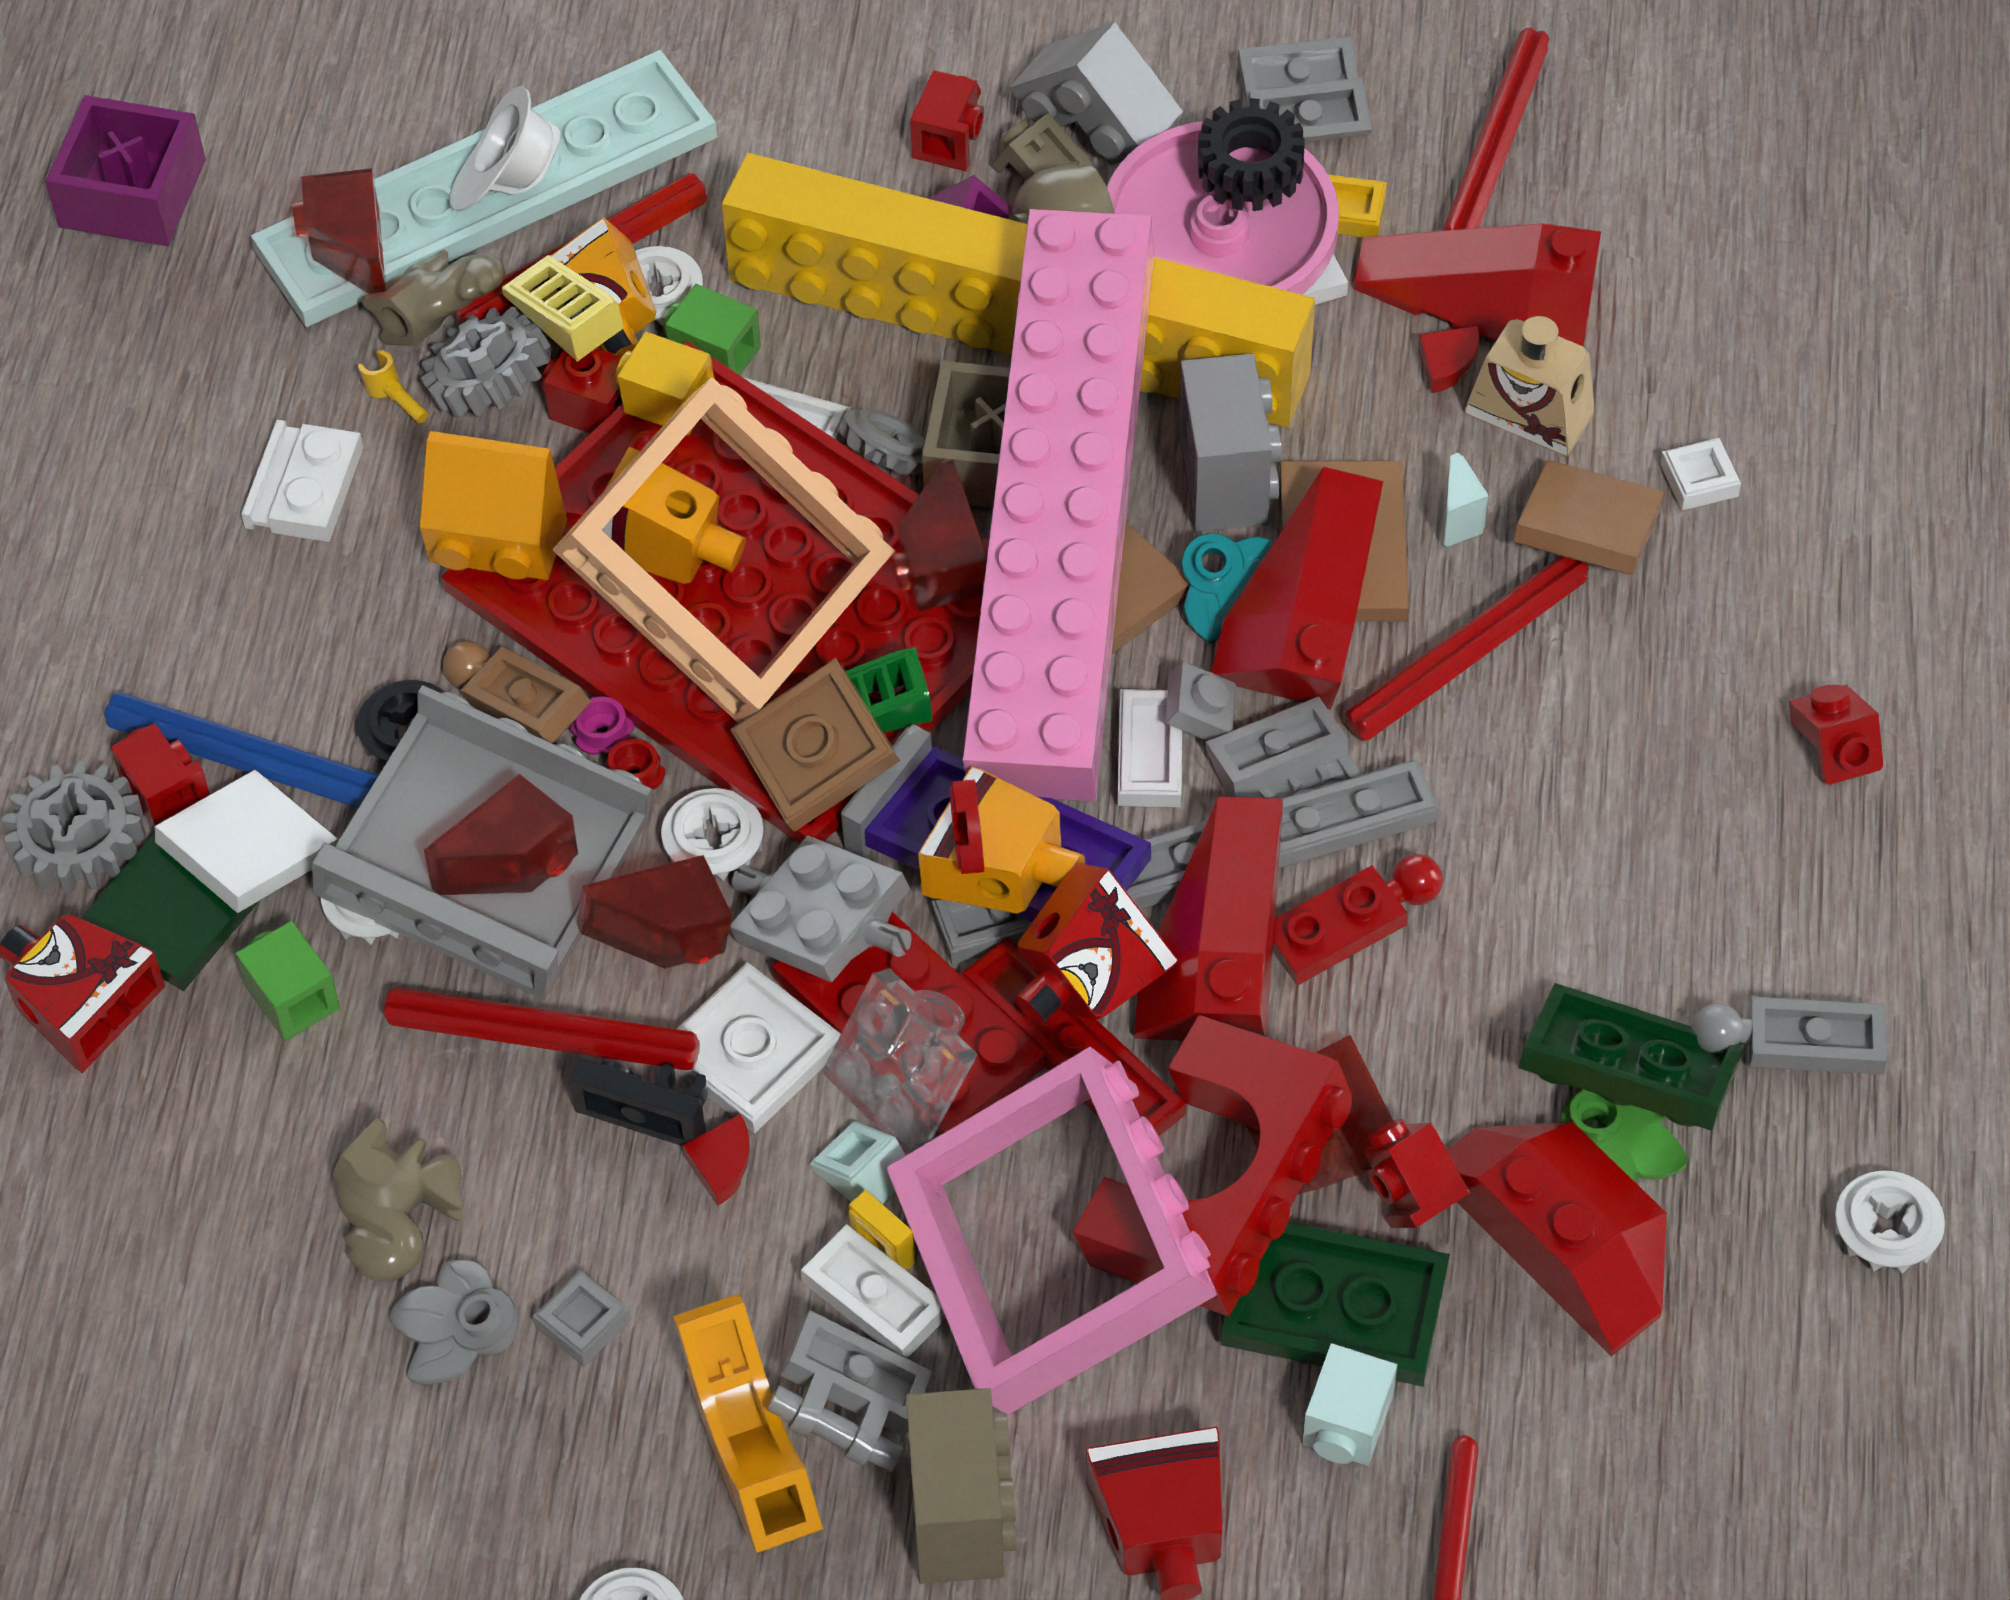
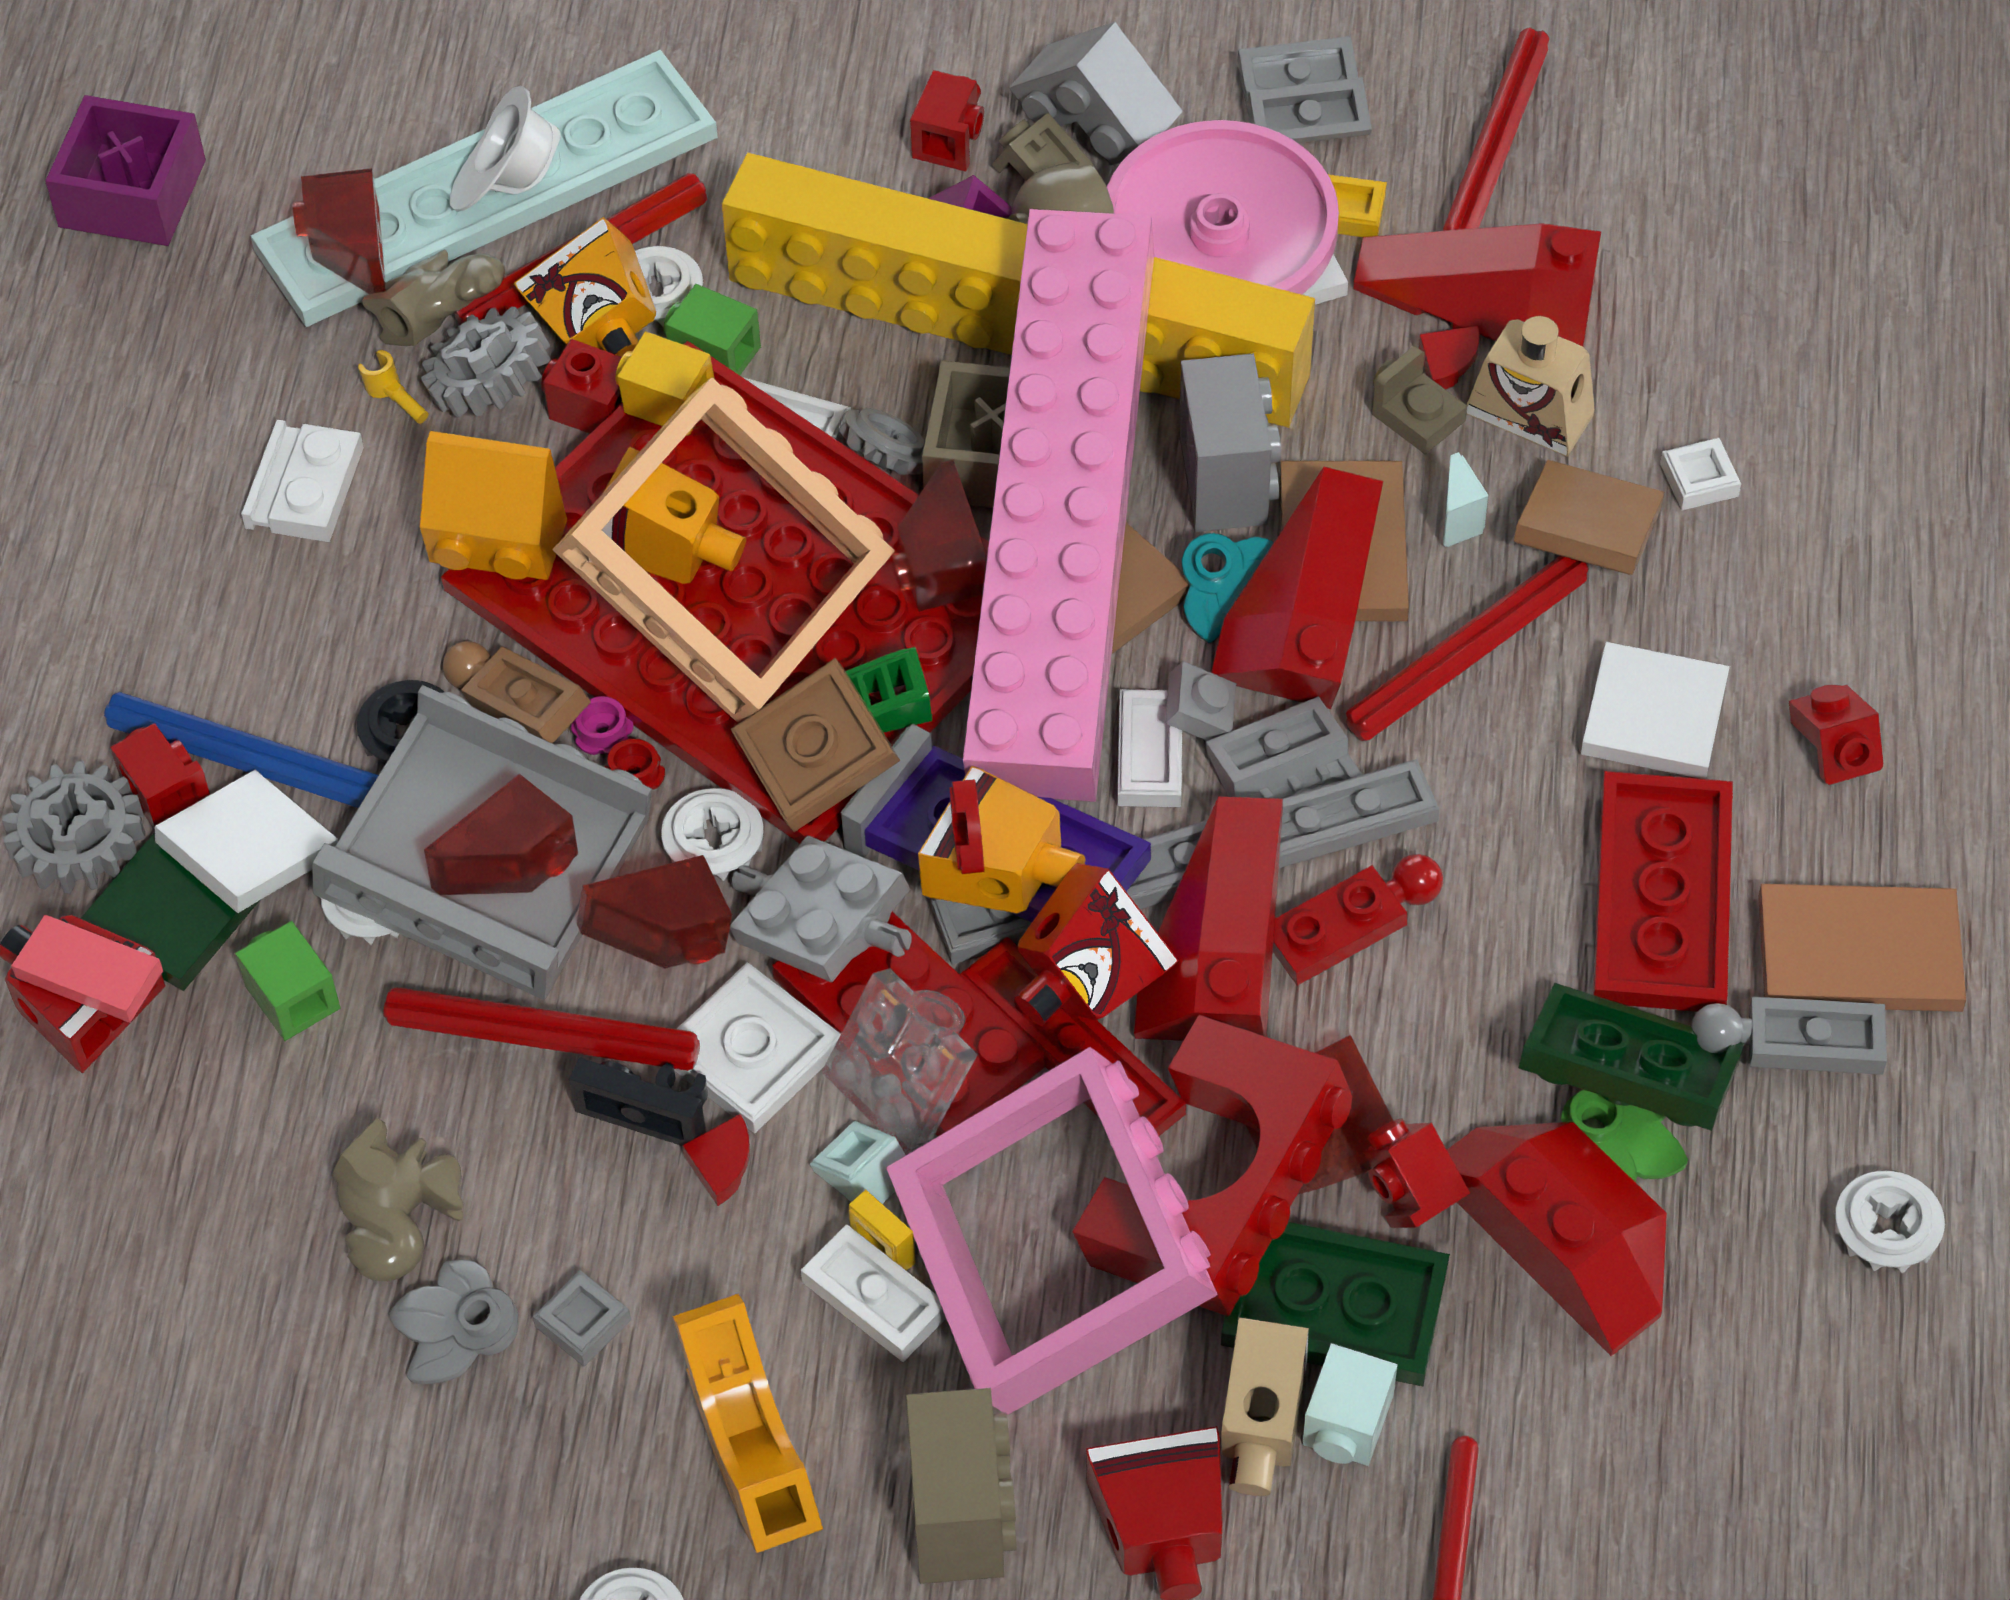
light yellow slope [502,255,624,362] -> none
light grey plate [766,1310,933,1472] -> none
black tyre [1198,98,1305,211] -> none
none -> coral tile [12,914,163,1023]
none -> tan torso [1221,1318,1309,1496]
none -> dark tan bracket [1372,346,1467,455]
none -> white tile [1581,642,1730,779]
none -> red plate [1593,771,1733,1012]
none -> nougat tile [1758,884,1966,1012]

